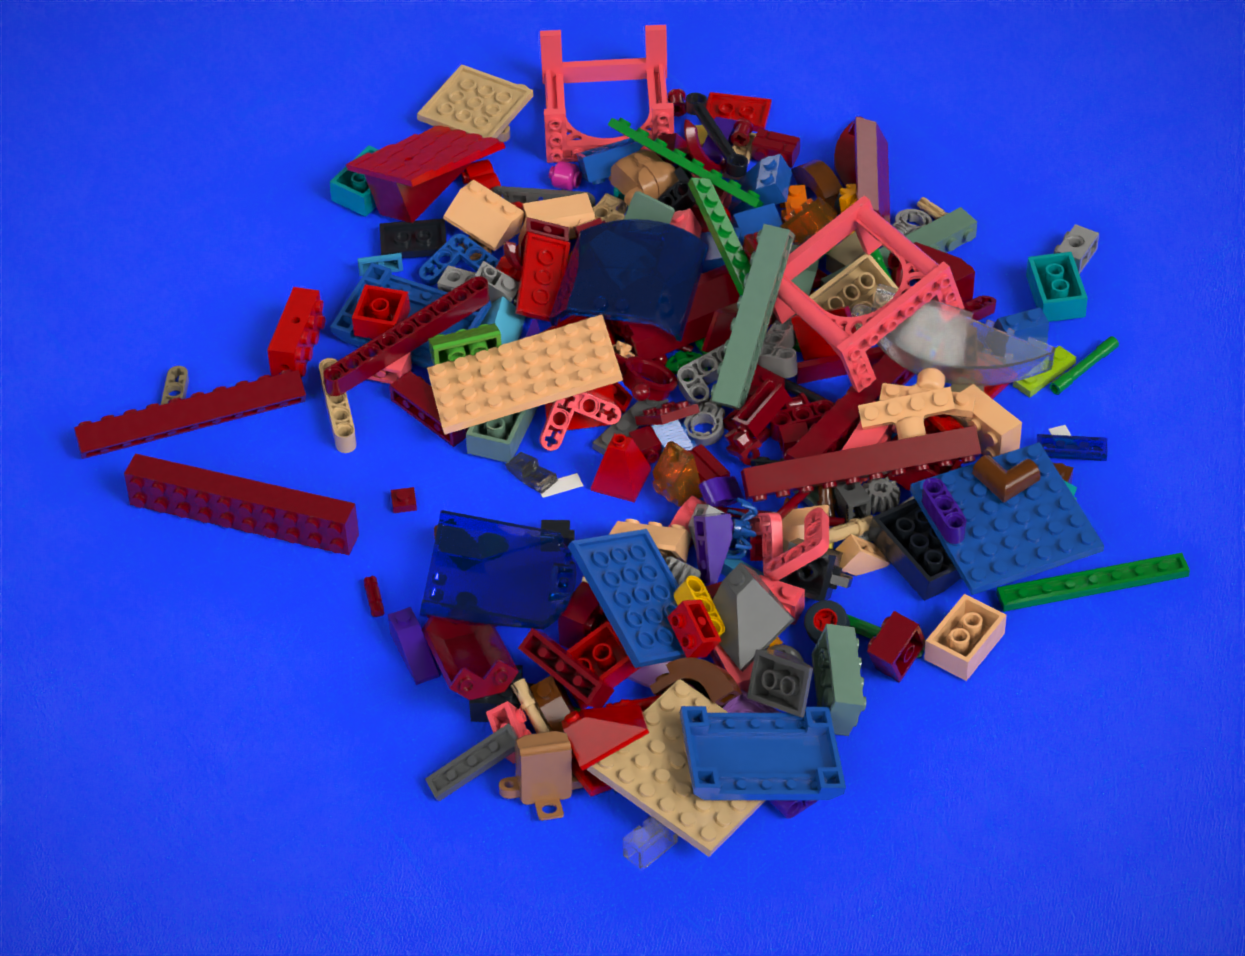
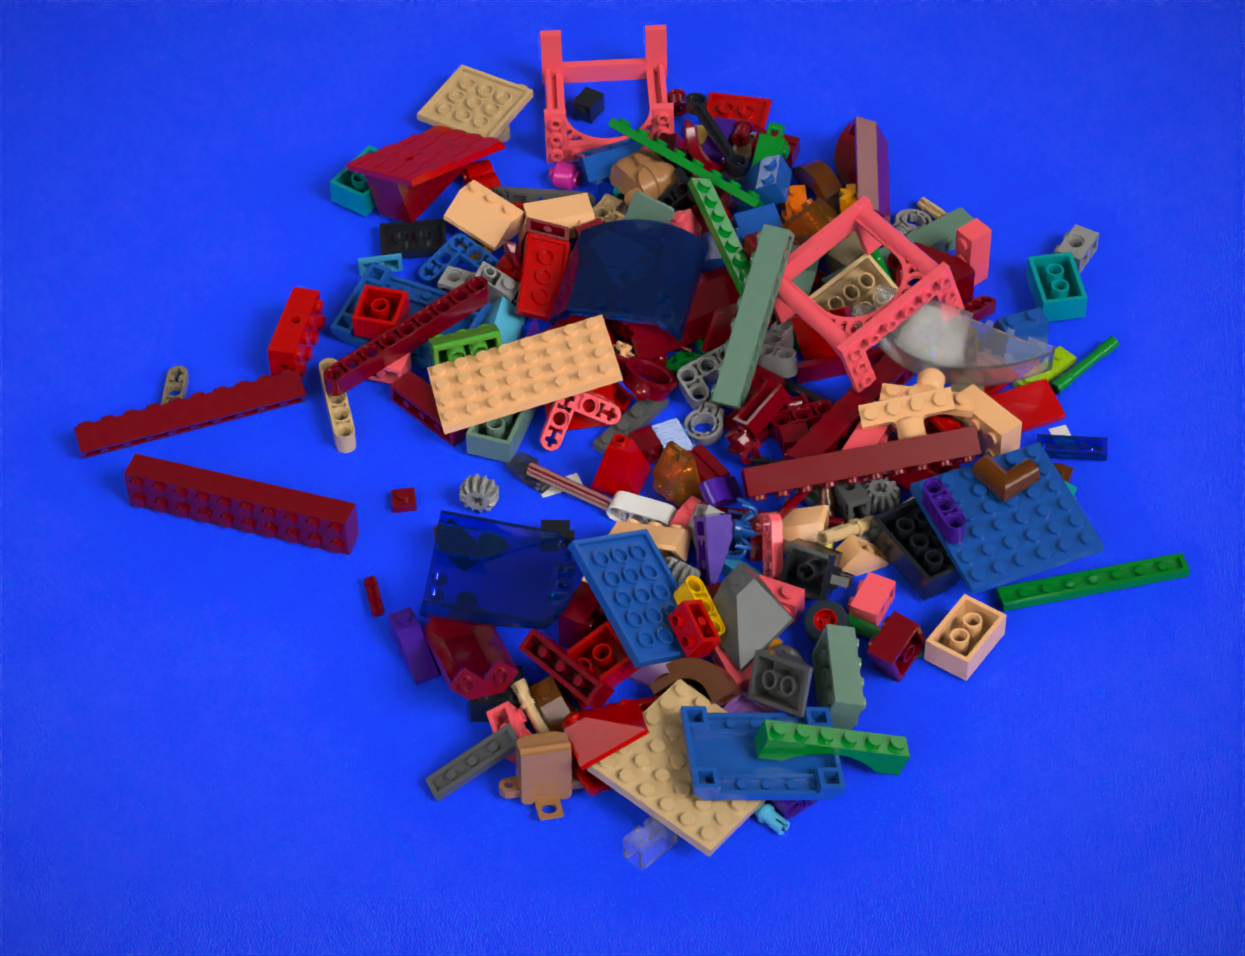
dark red plate [635,401,700,426] -> none
coral beam [764,507,829,581] -> none
none -> light grey gear [459,473,499,513]
none -> axle [526,462,612,511]
none -> black brick [573,87,605,124]
none -> white beam [606,491,678,527]
none -> green brick [751,122,790,168]
none -> medium azure pin [753,803,790,835]
none -> green arch [754,719,910,775]
none -> coral brick [847,572,896,626]
none -> coral brick [955,218,992,286]
none -> red tile [989,378,1066,433]

